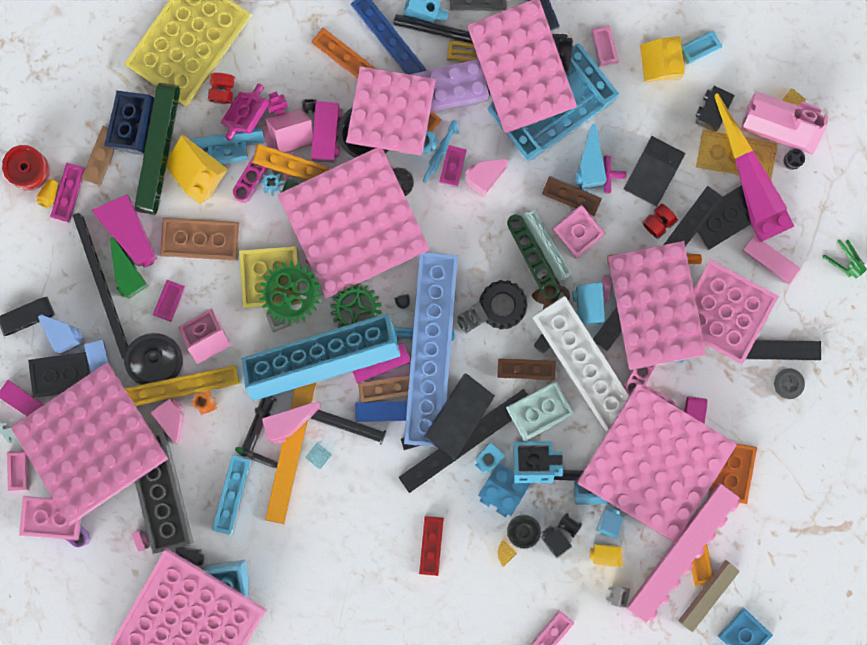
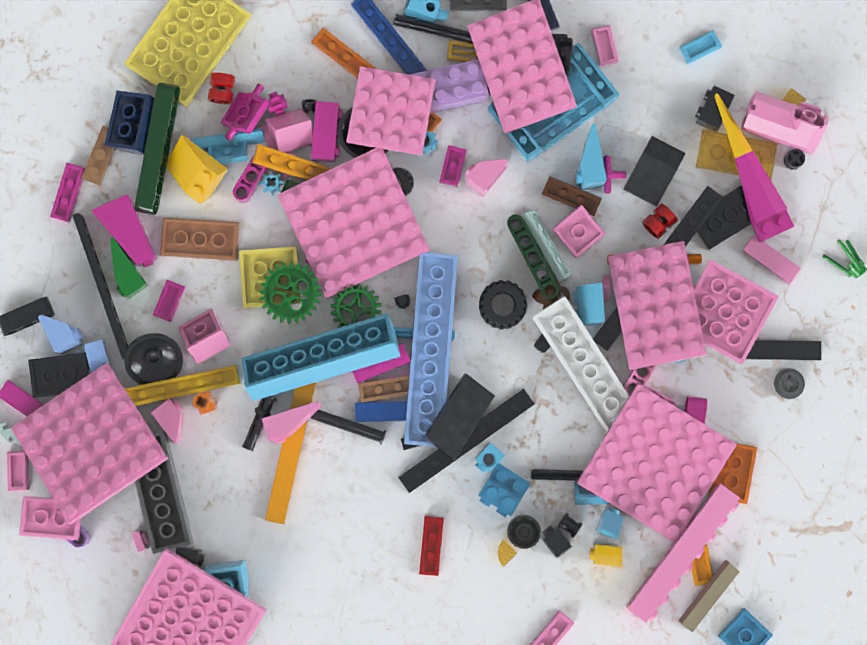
red wheel [2,145,50,191] -> none
yellow cone [36,179,59,209] -> none
medium azure plate [212,455,251,535] -> none
black piece [235,447,278,468] -> none
light grey tile [266,313,291,332] -> none
clear light blue tile [305,442,332,469] -> none
medium azure piece [422,120,459,184] -> none
dark grey slope [457,302,488,334] -> none
reddish brown plate [497,358,556,380] -> none
light aqua tile [506,381,574,442] -> none
piece [513,441,563,483] -> none
light grey tile [606,586,630,608] -> none
yellow slope [640,36,685,82] -> none

